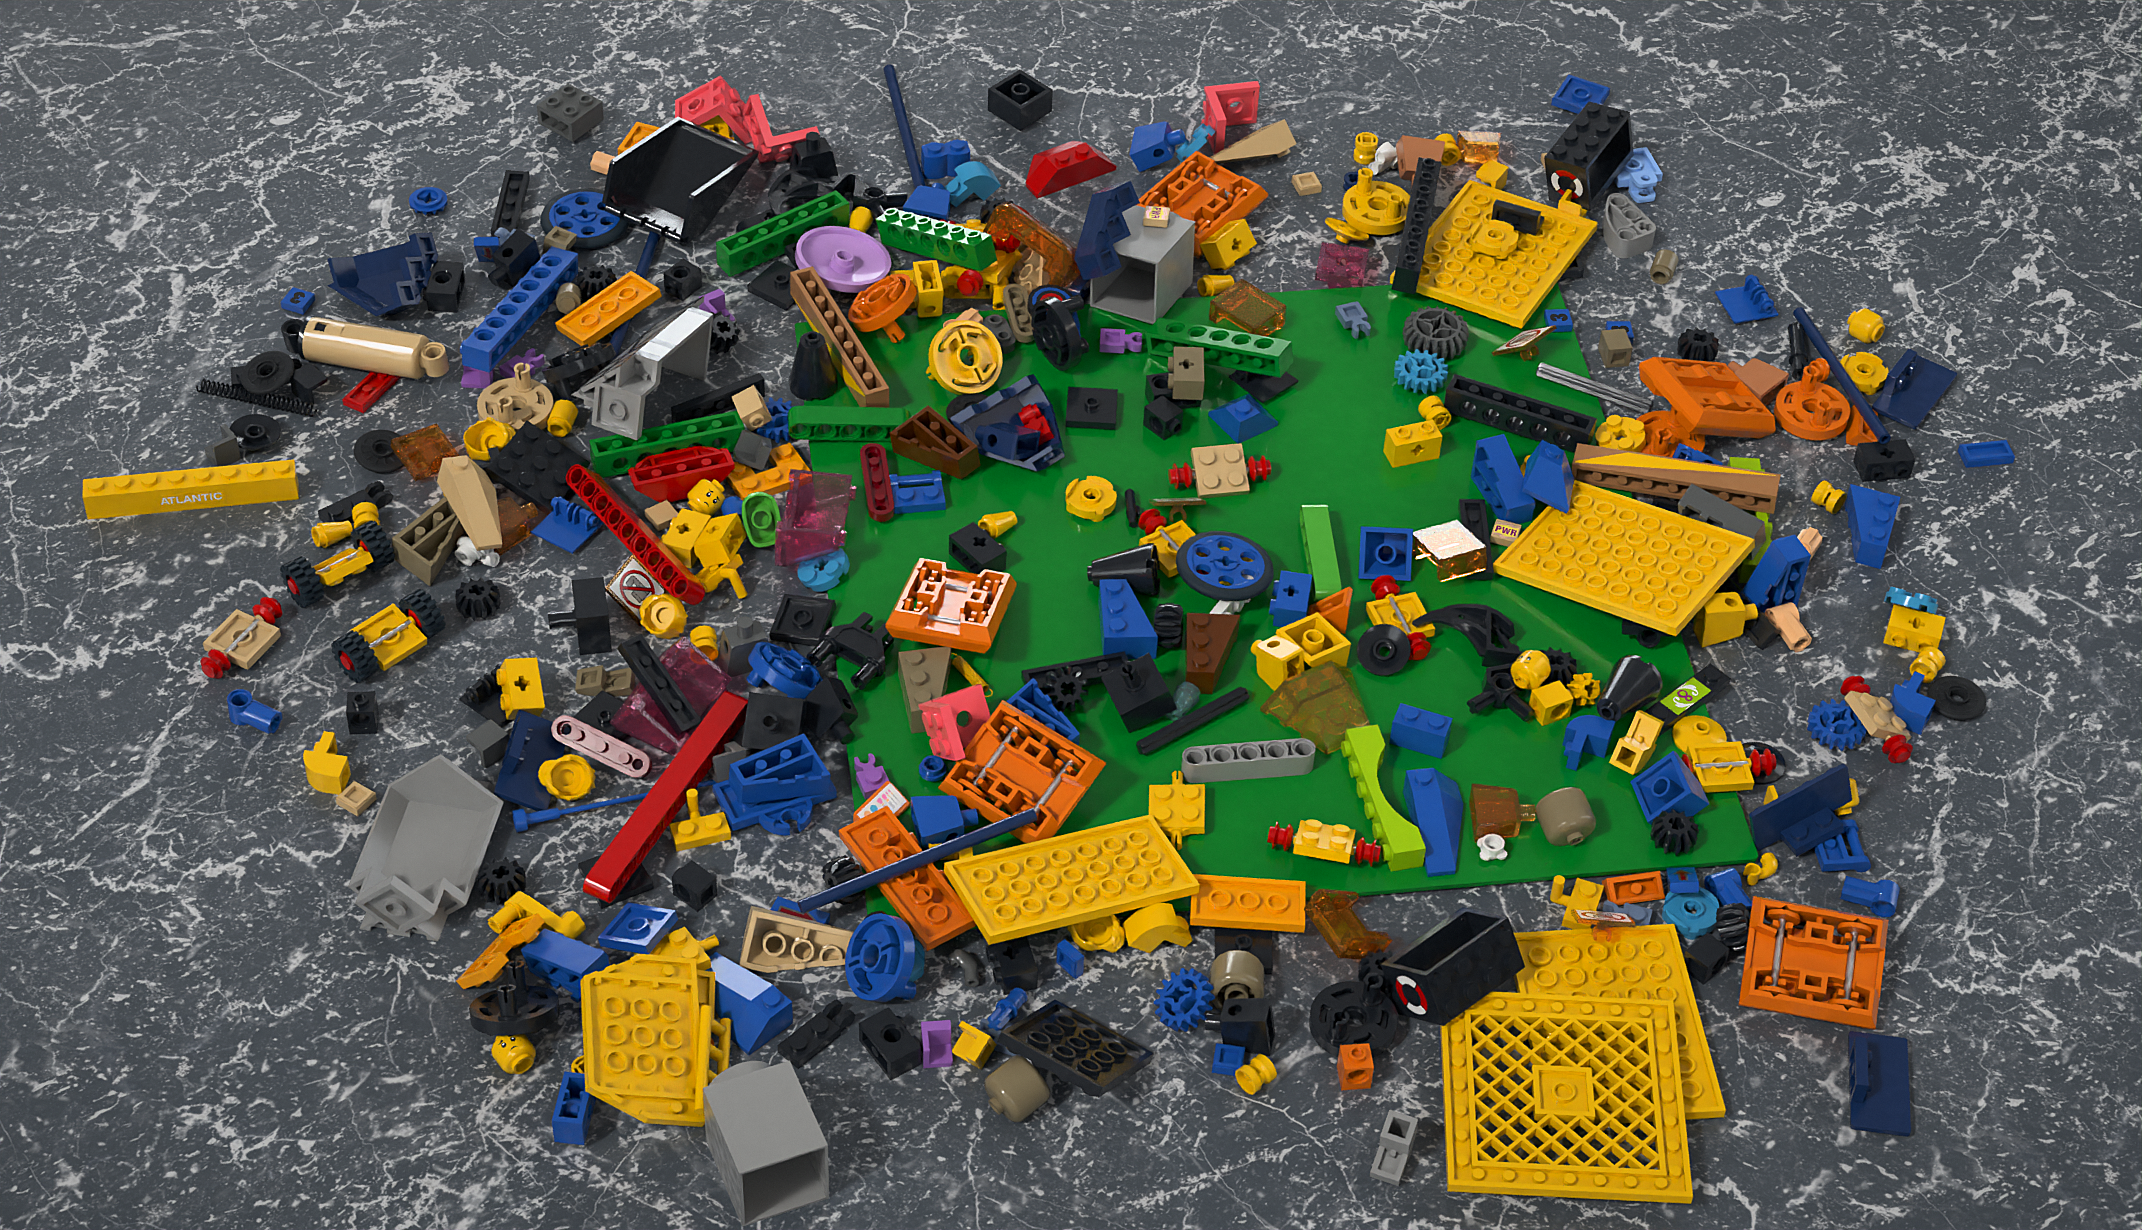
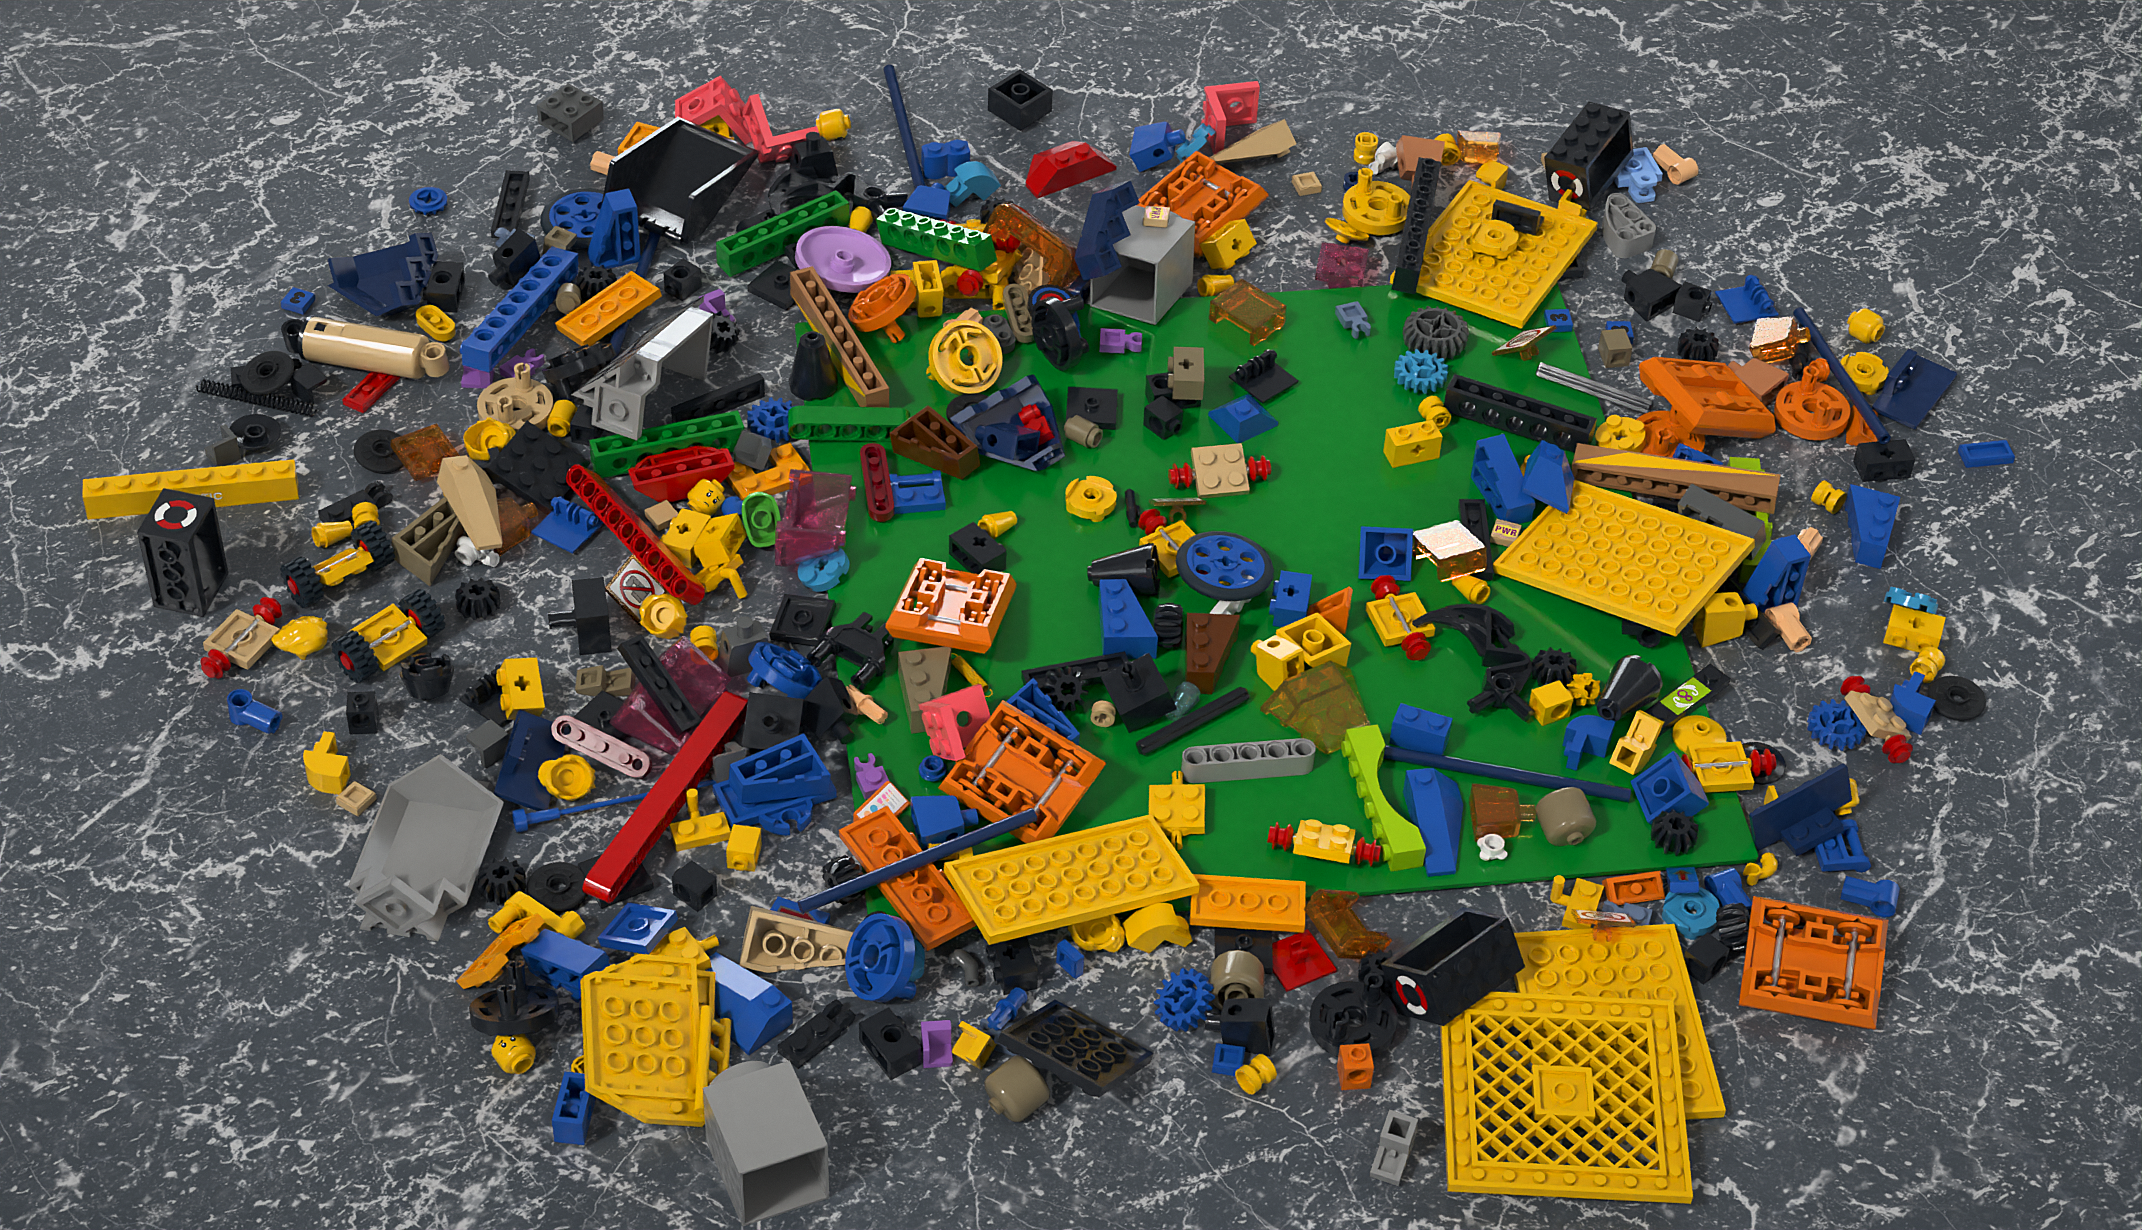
blue tile [474,237,501,262] -> none
tan brick [732,385,772,432] -> none
green brick [1146,318,1293,378] -> none
bright green beam [1300,504,1341,602] -> none
black dish [1357,624,1411,676] -> none
yellow head [1510,650,1551,690] -> none
blue plate [1551,75,1610,114] -> none
dark blue bracket [1848,1031,1911,1137] -> none
none -> black hose [137,488,229,617]
none -> yellow hair [271,616,328,660]
none -> black cone [399,652,454,700]
none -> yellow plate [416,305,456,342]
none -> black wheel [526,862,587,912]
none -> black brick [570,404,604,446]
none -> blue wedge [587,189,641,269]
none -> yellow brick [726,824,762,872]
none -> yellow head [816,109,851,141]
none -> light nougat axle [846,684,888,724]
none -> dark tan brick [1064,415,1103,448]
none -> tan bush [1091,701,1116,727]
none -> red piece [1272,929,1337,992]
none -> dark blue piece [1384,745,1631,802]
none -> yellow cone [1452,572,1491,604]
none -> black torso [1621,269,1682,322]
none -> light nougat piece [1652,144,1698,185]
none -> black brick [1672,281,1713,322]
none -> clear orange torso [1749,317,1811,364]

